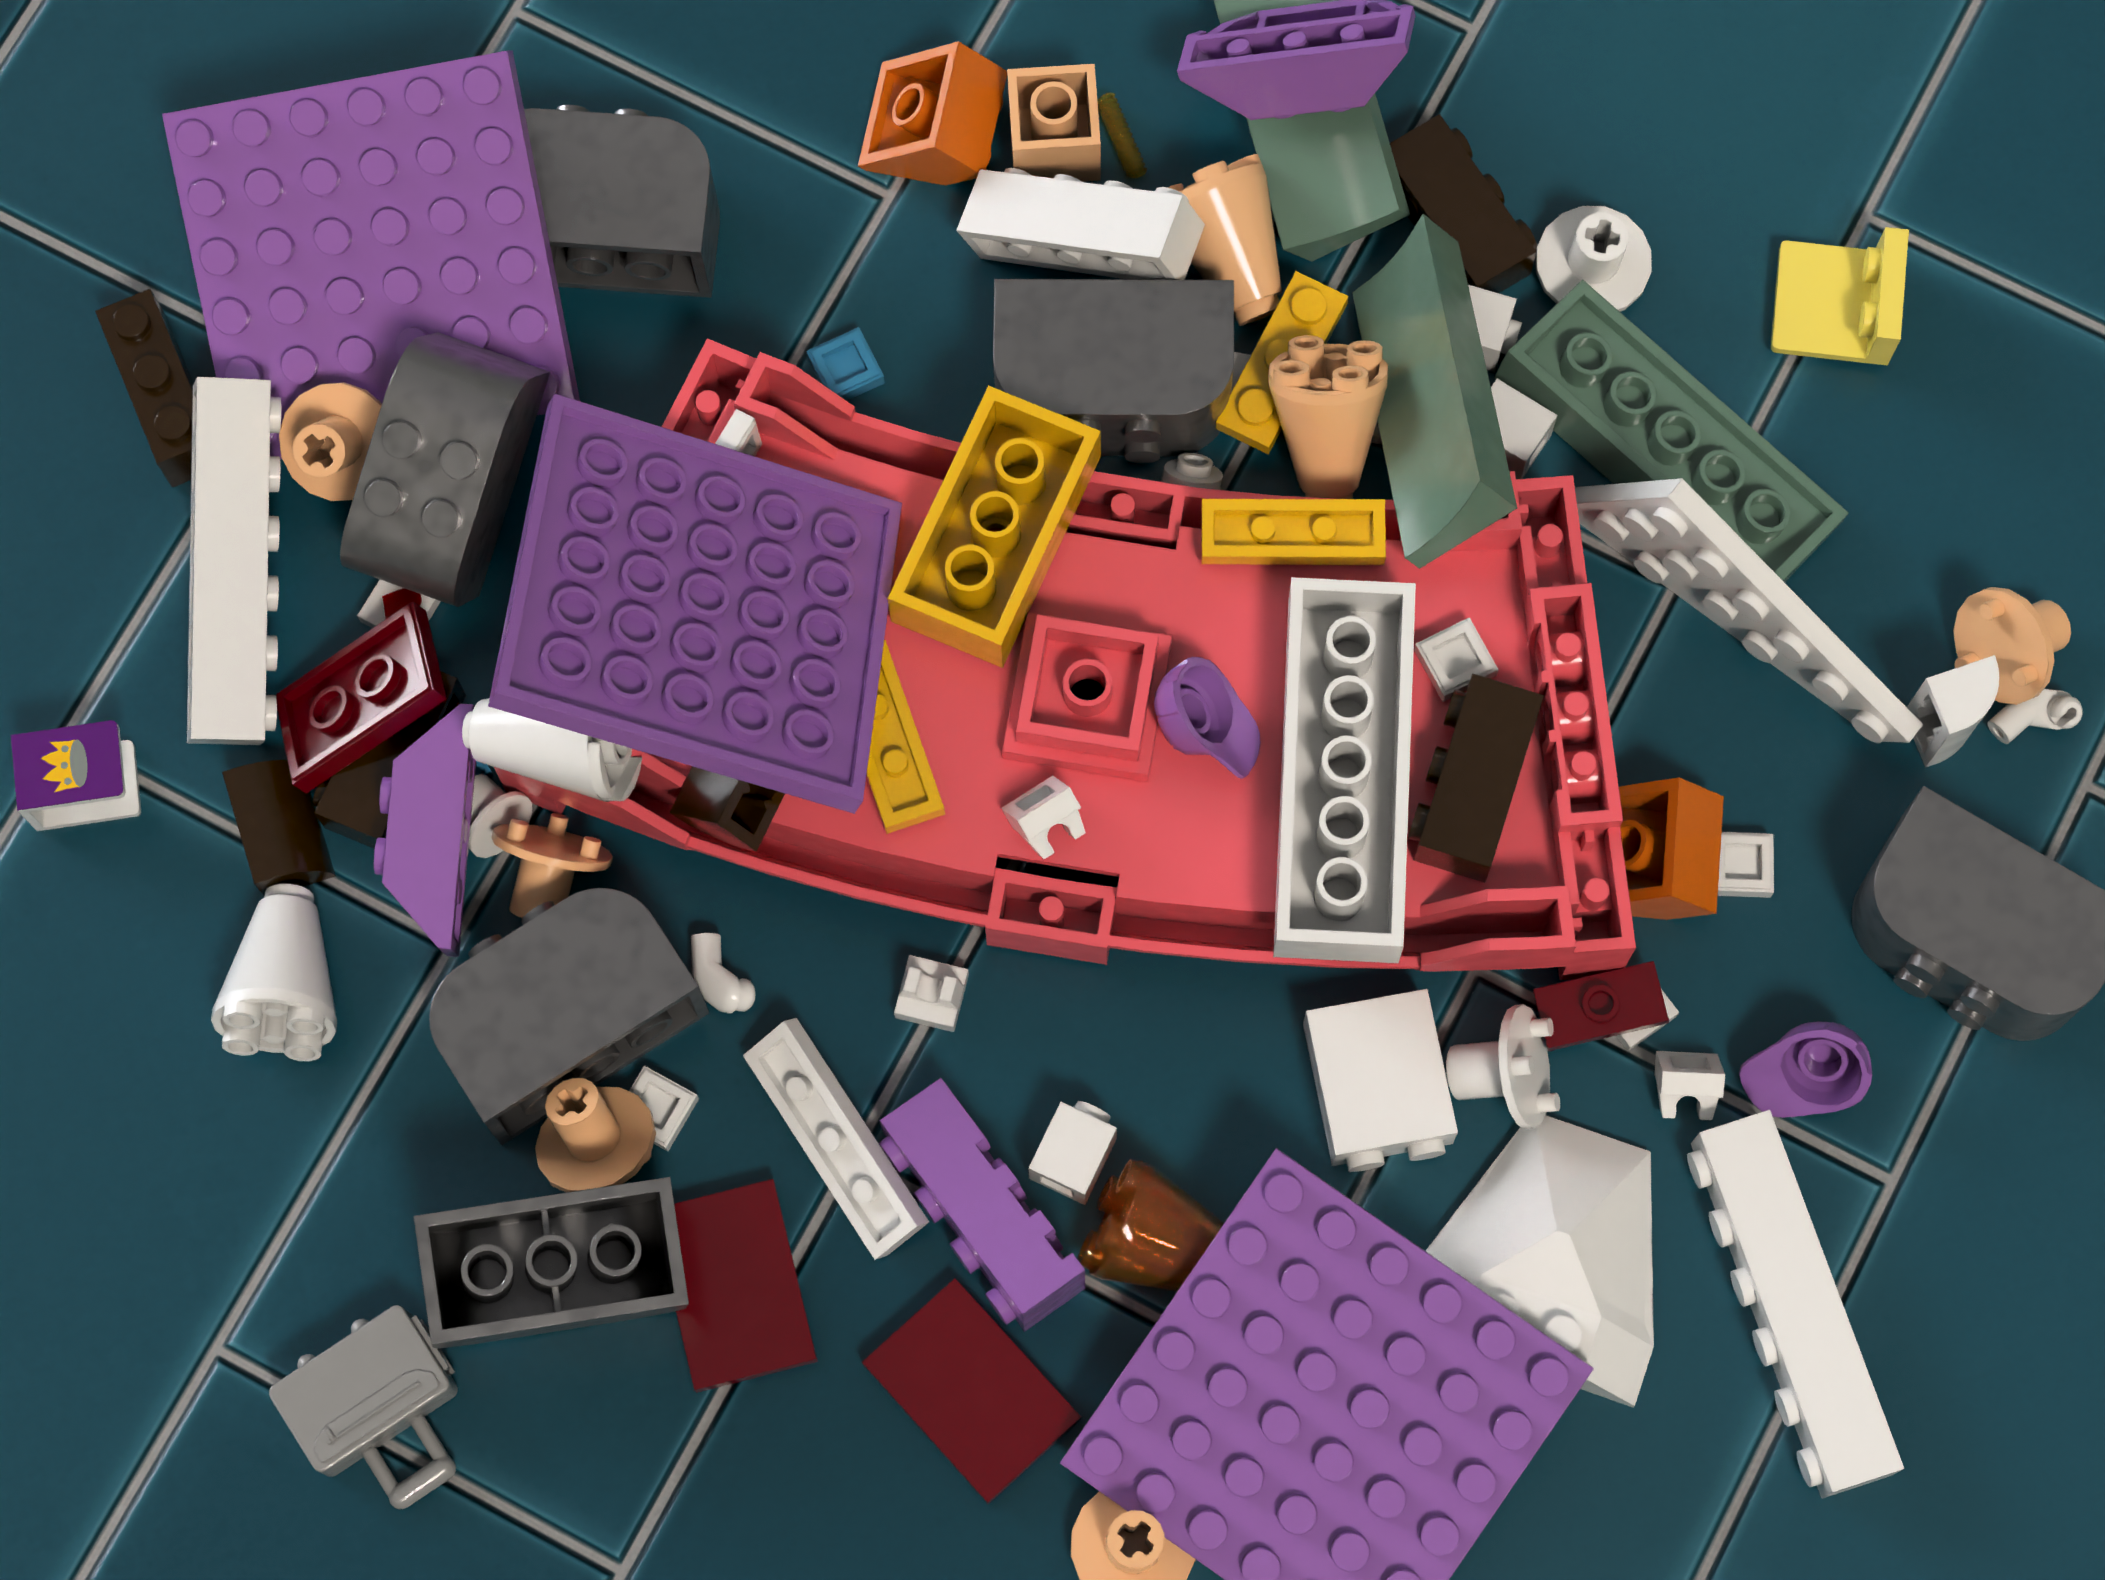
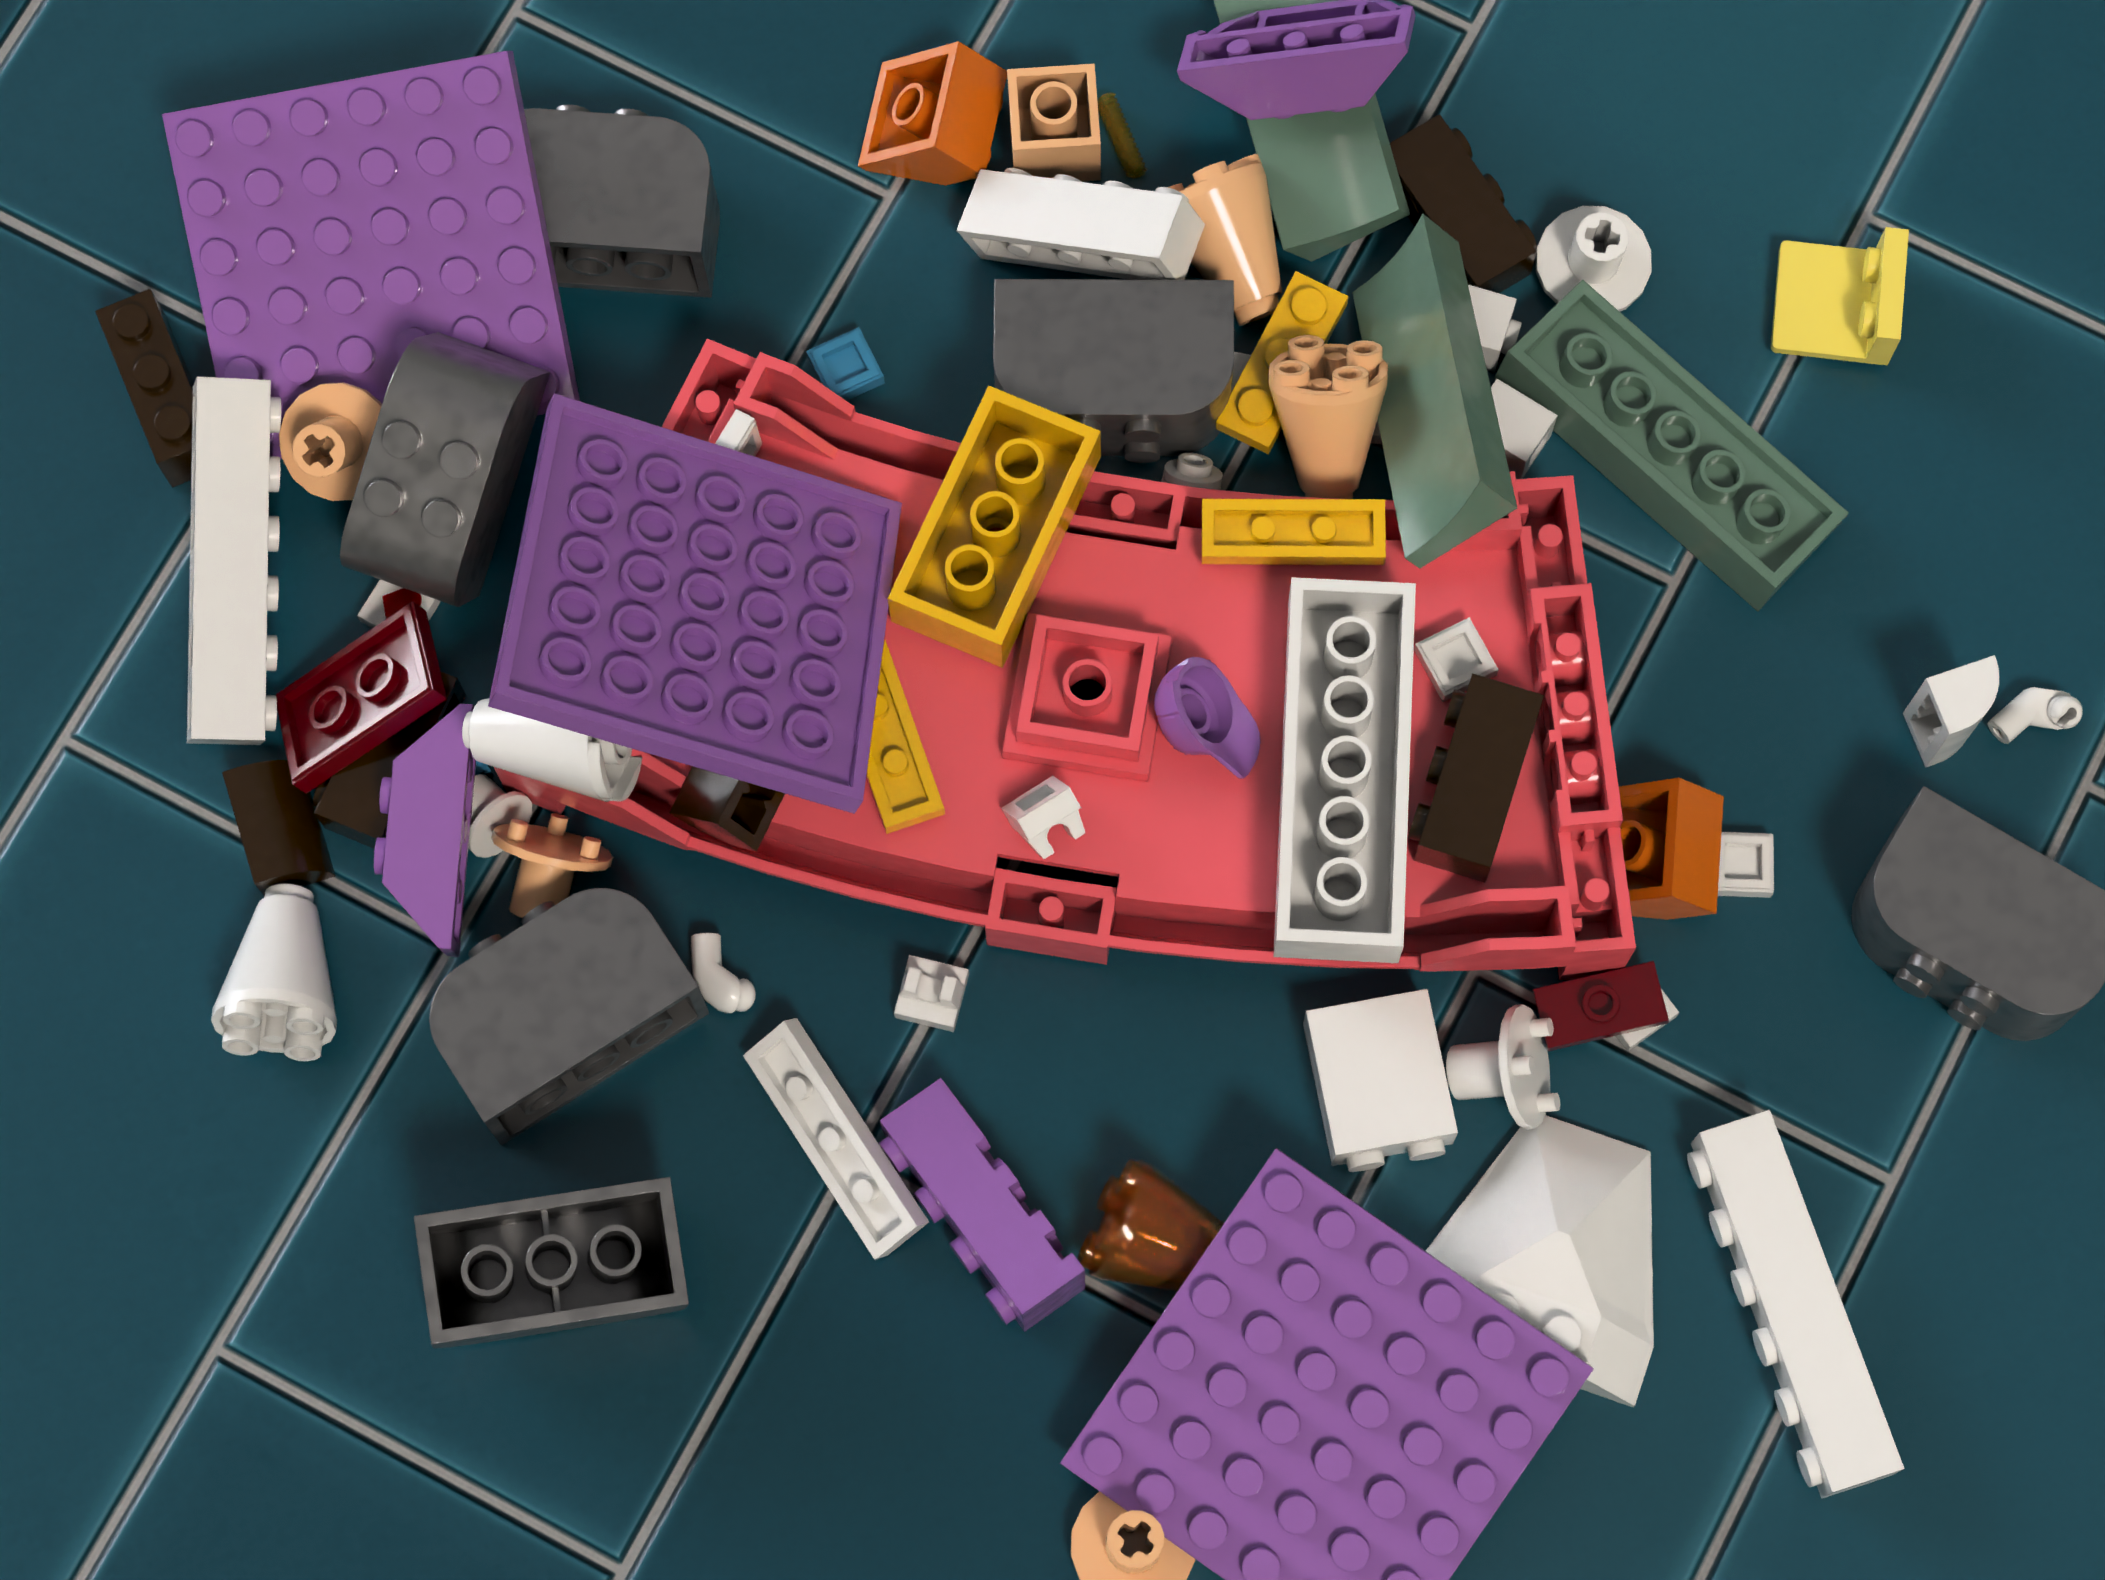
piece [11,720,141,831] -> none
light grey piece [269,1305,458,1509] -> none
light nougat piece [535,1078,656,1193] -> none
white tile [629,1066,699,1151] -> none
dark red tile [674,1179,818,1393] -> none
dark red tile [862,1278,1081,1505] -> none
white brick [1028,1101,1117,1205] -> none
white wing [1575,478,1923,743] -> none
white tile [1654,1051,1725,1120] -> none
medium lavender piece [1739,1021,1872,1118] -> none
light nougat piece [1953,587,2071,705] -> none

